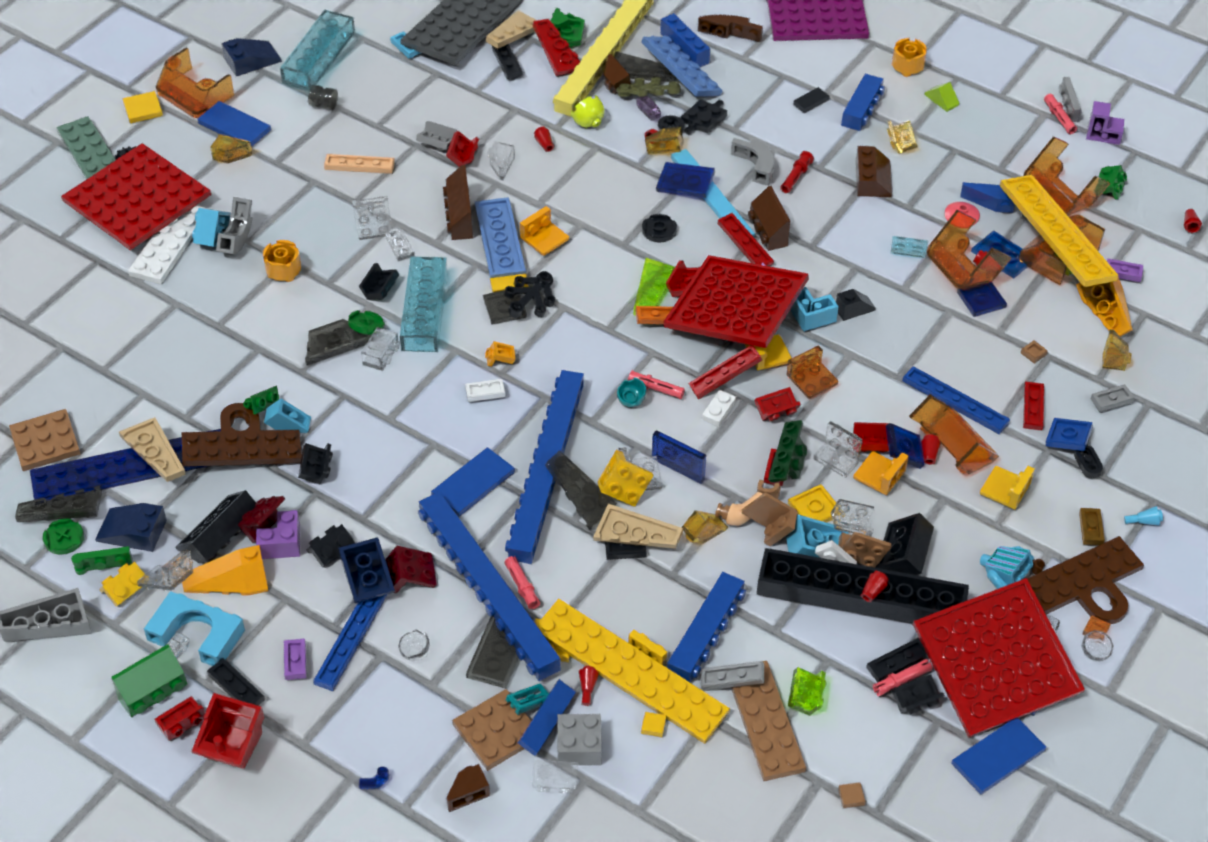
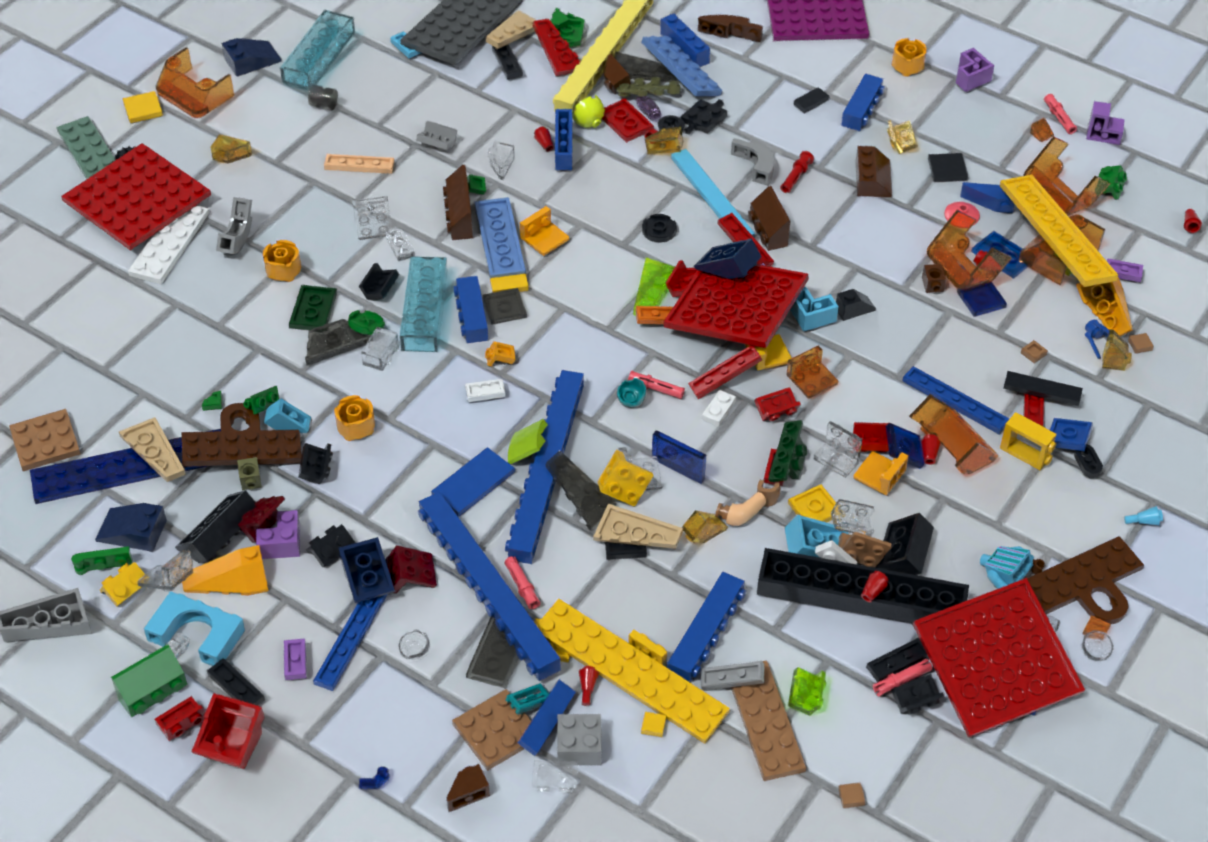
clear smoke wing [15,485,102,522] -> none
green tile [42,519,84,555] -> none
medium azure brick [192,208,231,247] -> none
blue tile [197,101,271,149] -> none
red bracket [446,130,479,167] -> none
black plant [504,271,555,318] -> none
clear blue tile [656,162,715,198] -> none
medium nougat bracket [742,493,797,547] -> none
clear light blue plate [890,236,928,258] -> none
lime slope [924,82,959,112] -> none
blue tile [951,718,1046,795] -> none
yellow bracket [980,466,1035,510] -> none
light grey plate [1059,77,1081,122] -> none
pearl gold plate [1079,508,1105,545] -> none
light grey plate [1090,384,1135,412] -> none
none -> green tile [202,391,222,411]
none -> olive brick [237,457,262,491]
none -> dark green tile [289,285,337,332]
none -> light orange brick [334,395,375,441]
none -> blue brick [453,276,488,343]
none -> green plate [467,174,486,195]
none -> lime slope [508,419,548,465]
none -> blue brick [555,109,572,170]
none -> red tile [602,98,654,143]
none -> dark blue slope [694,239,762,279]
none -> reddish brown brick [922,264,946,293]
none -> black tile [928,153,968,182]
none -> medium lavender brick [956,47,994,92]
none -> yellow window [1000,412,1057,470]
none -> black tile [1003,371,1083,406]
none -> clear orange slope [1030,118,1054,142]
none -> blue plant [1085,319,1127,359]
none -> medium nougat tile [1128,333,1154,354]

